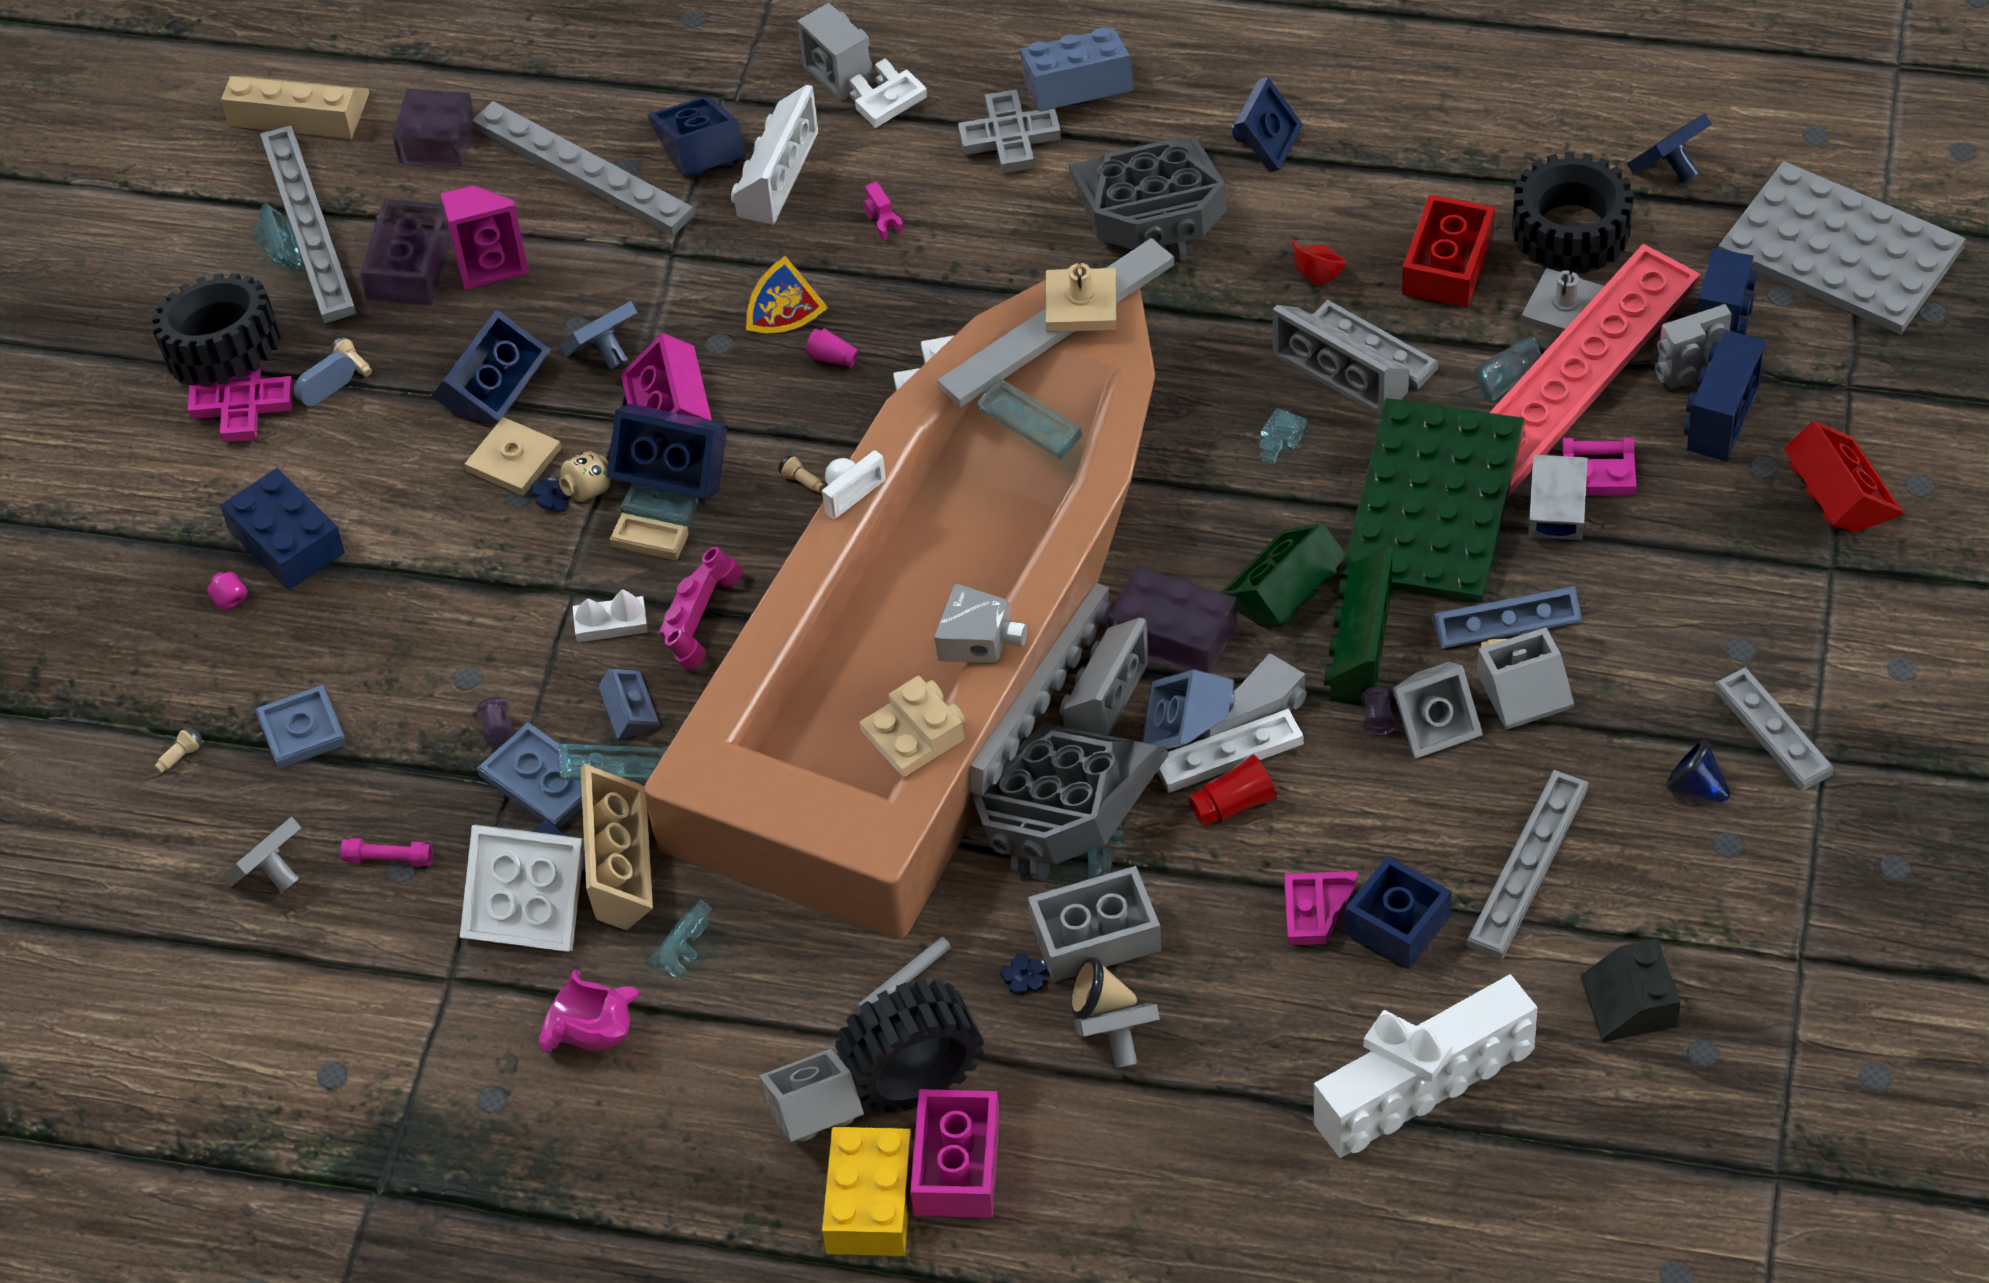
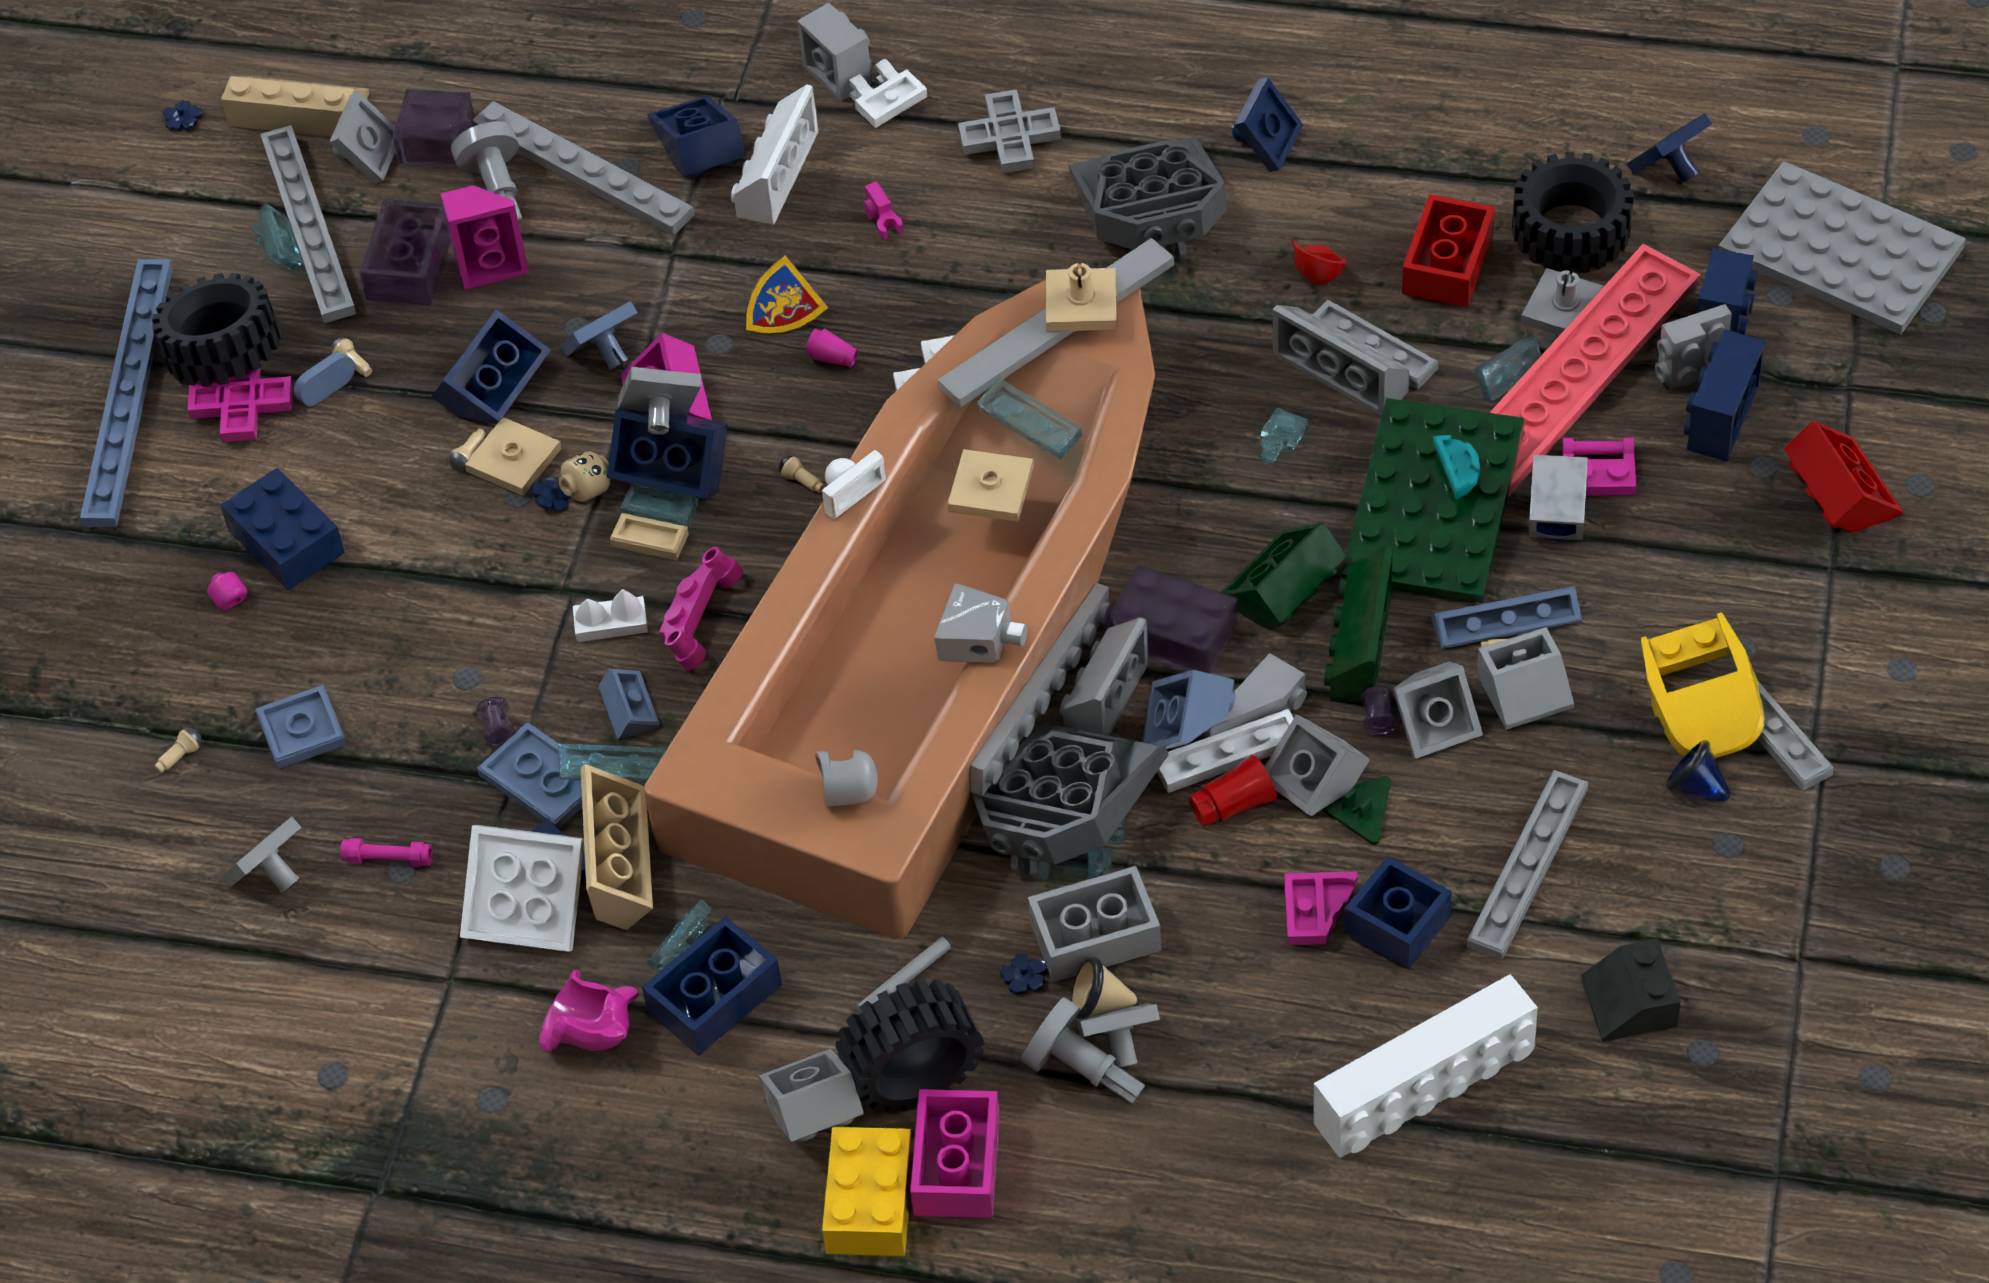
tan plate [859,675,965,778] -> none
sand blue brick [1020,28,1134,111] -> none
white tile [1363,1010,1453,1082] -> none
none -> sand blue plate [80,259,173,527]
none -> dark blue plant [163,100,202,131]
none -> light grey tile [329,92,403,184]
none -> tan piece [448,428,486,471]
none -> light grey piece [451,121,523,222]
none -> light grey tile [618,367,701,434]
none -> dark blue brick [642,916,782,1056]
none -> light grey helmet [815,750,878,807]
none -> tan plate [947,449,1034,521]
none -> light grey piece [1020,997,1145,1104]
none -> light grey slope [1265,714,1370,816]
none -> dark green piece [1322,776,1391,845]
none -> teal plate [1433,435,1480,499]
none -> yellow slope [1641,612,1765,760]

